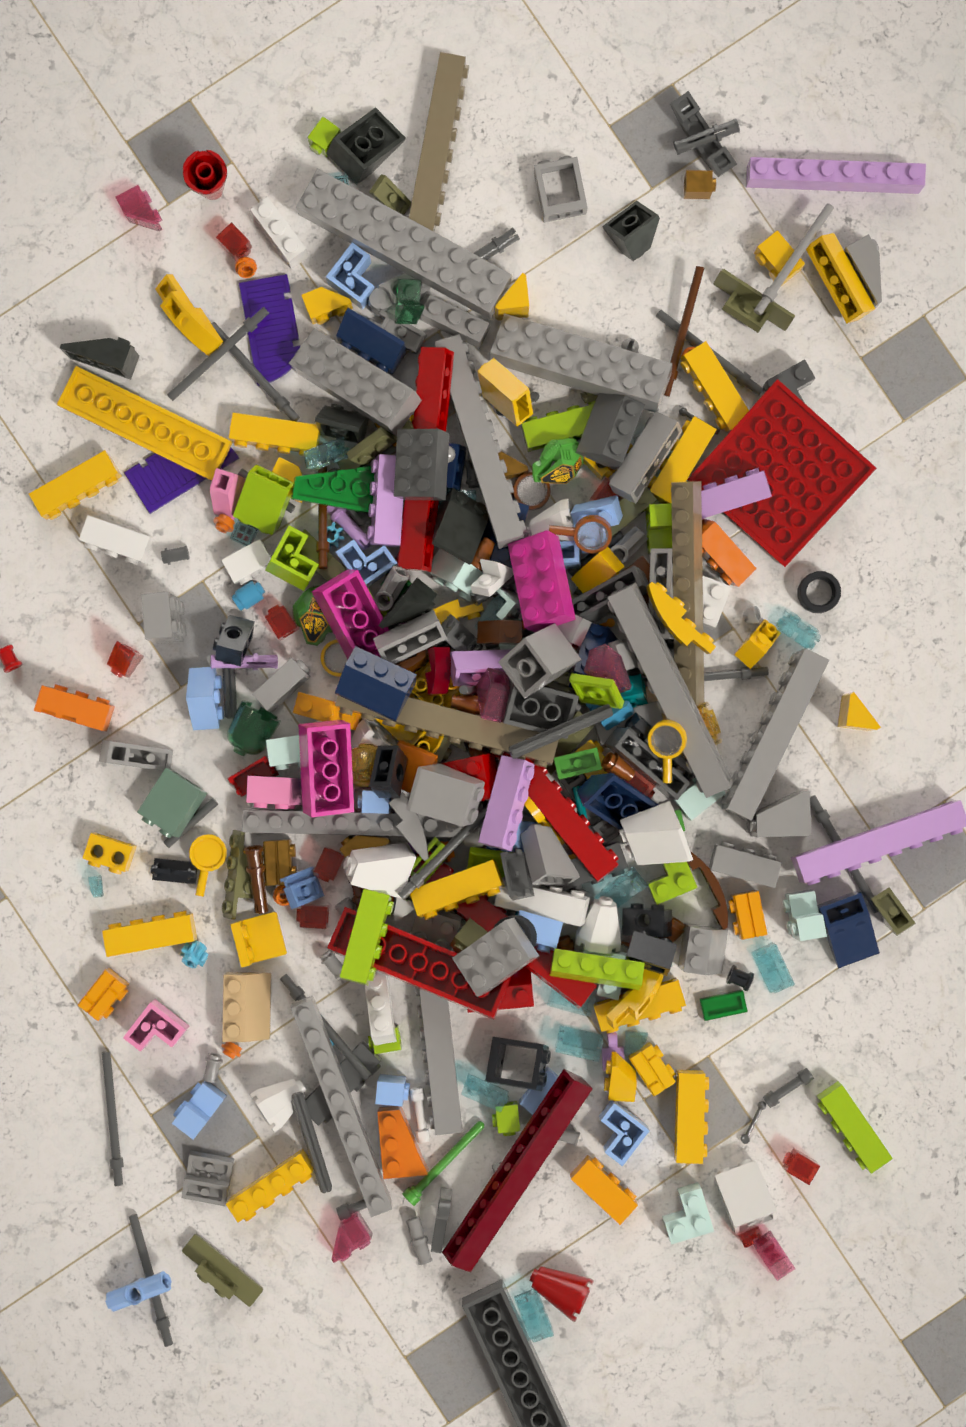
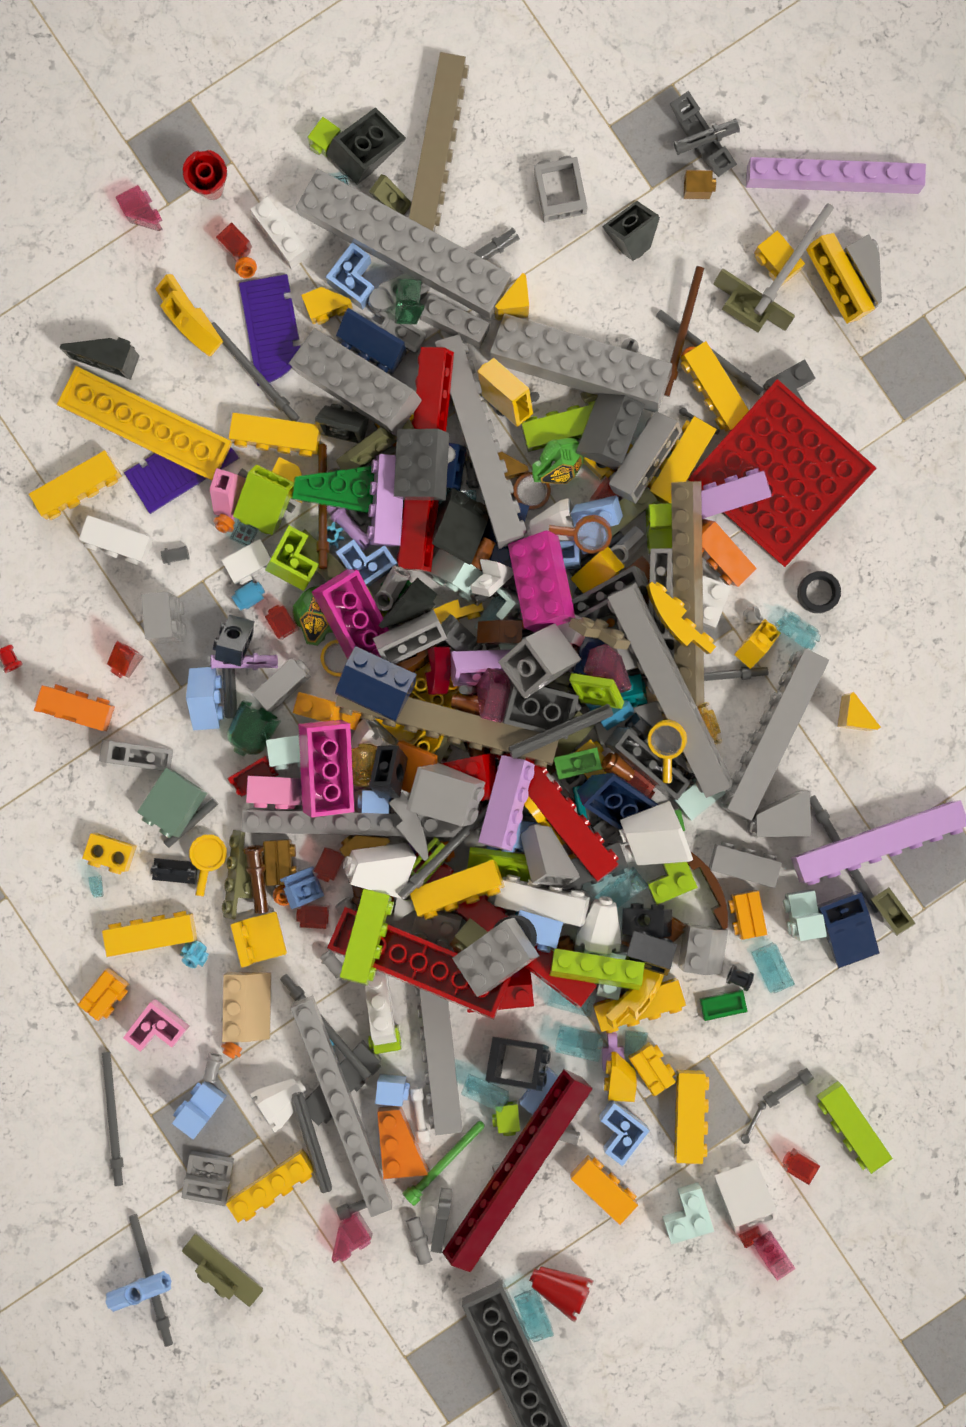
dark grey bar [167,307,269,401] -> none
clear light blue hinge [304,436,350,471] -> none
dark grey hinge [500,849,535,901] -> none
none -> dark tan plate [569,617,631,650]

